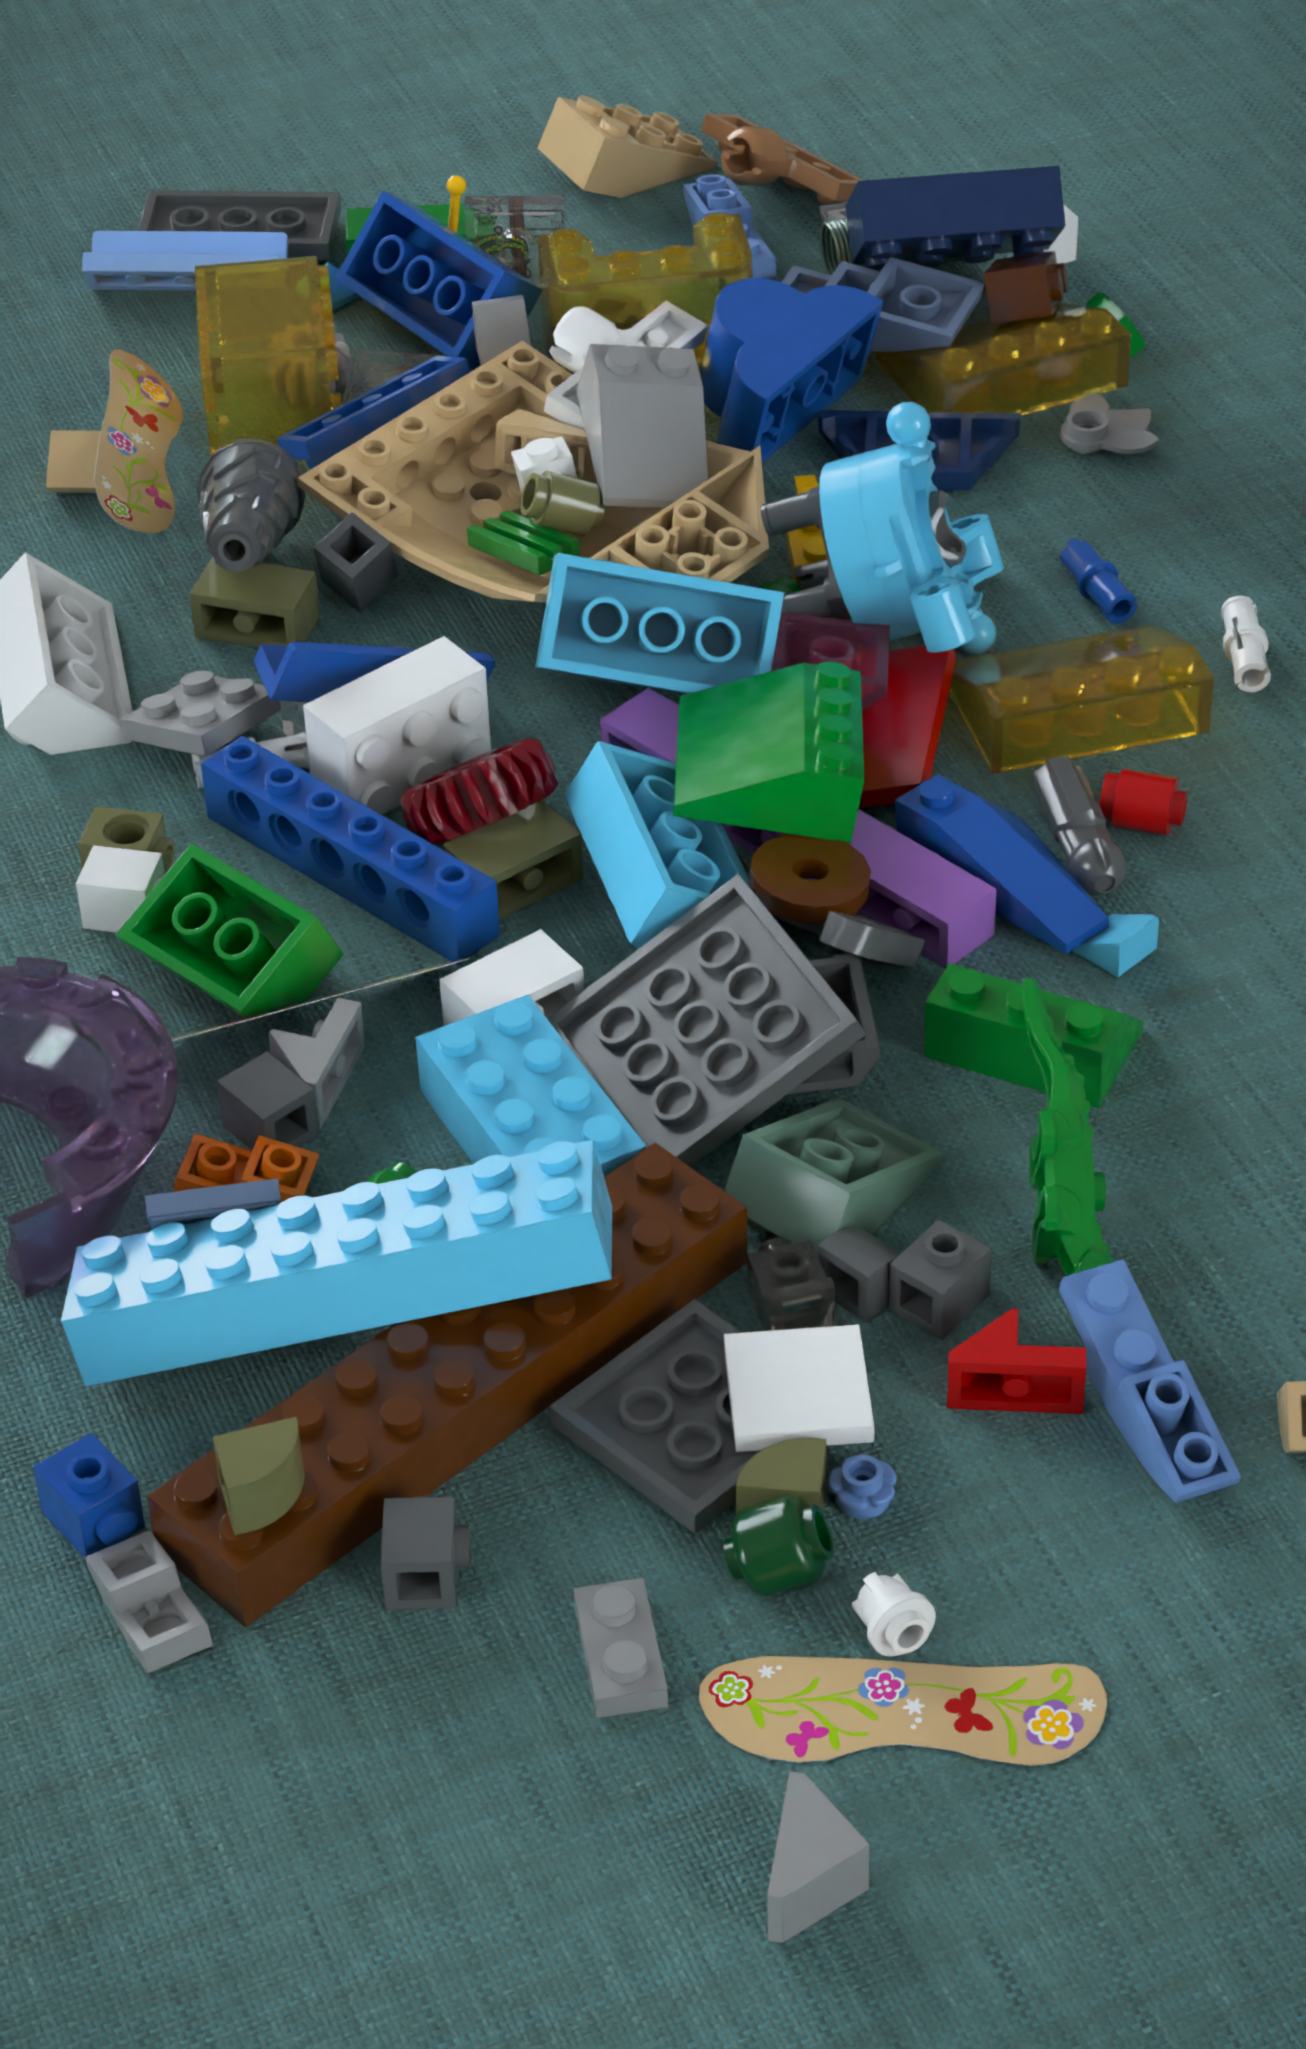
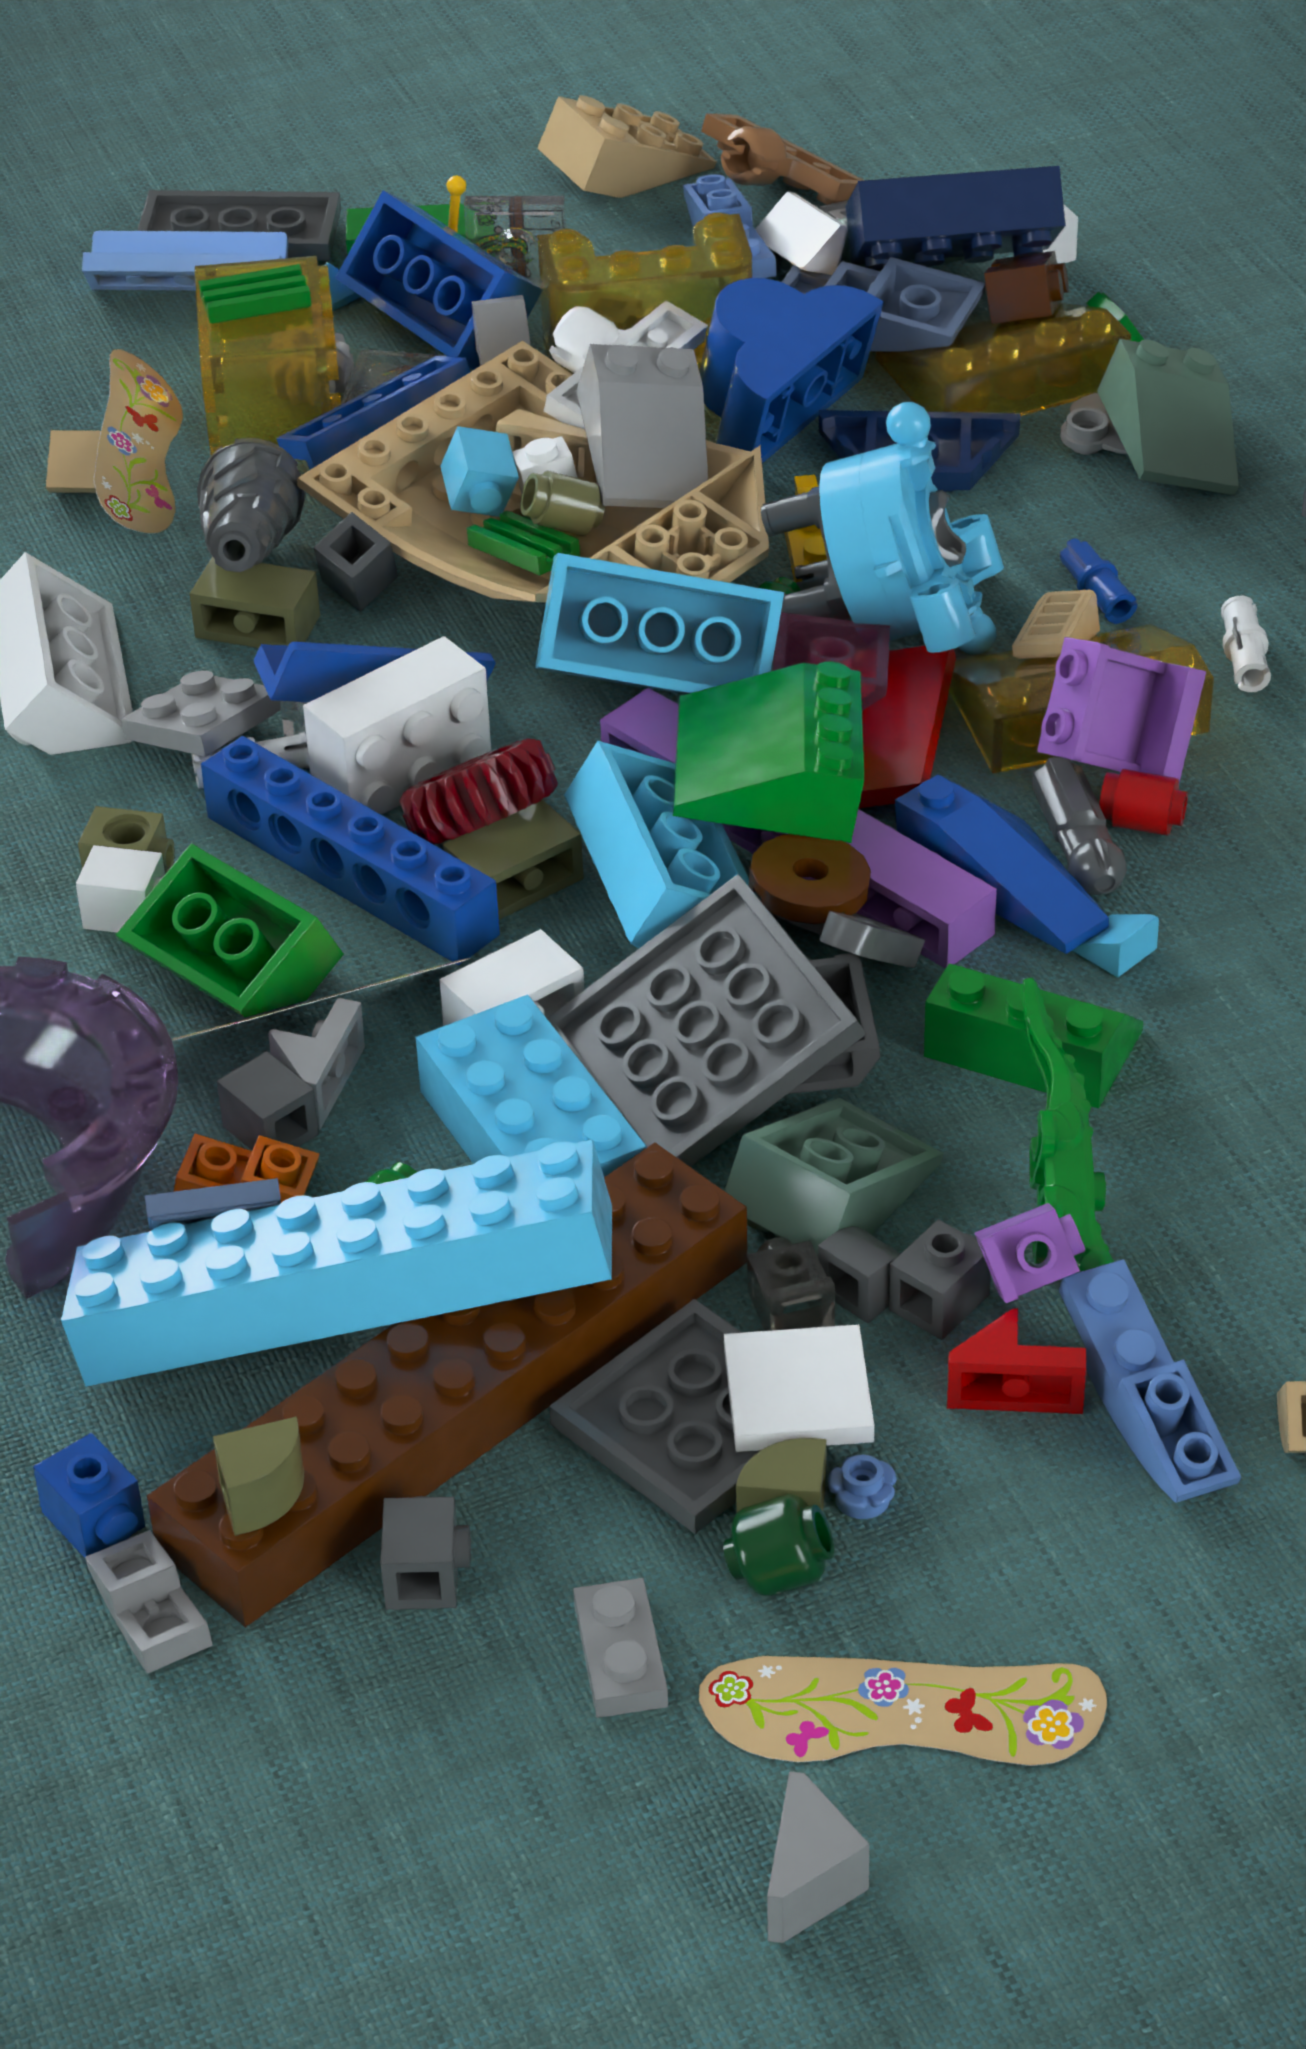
white hose [852,1572,936,1656] -> none
none -> green tile [198,264,311,324]
none -> medium azure brick [440,426,519,517]
none -> white slope [755,192,848,275]
none -> medium lavender brick [974,1203,1085,1303]
none -> tan slope [1012,590,1100,659]
none -> medium lavender panel [1037,637,1206,782]
none -> sand green slope [1097,339,1239,495]

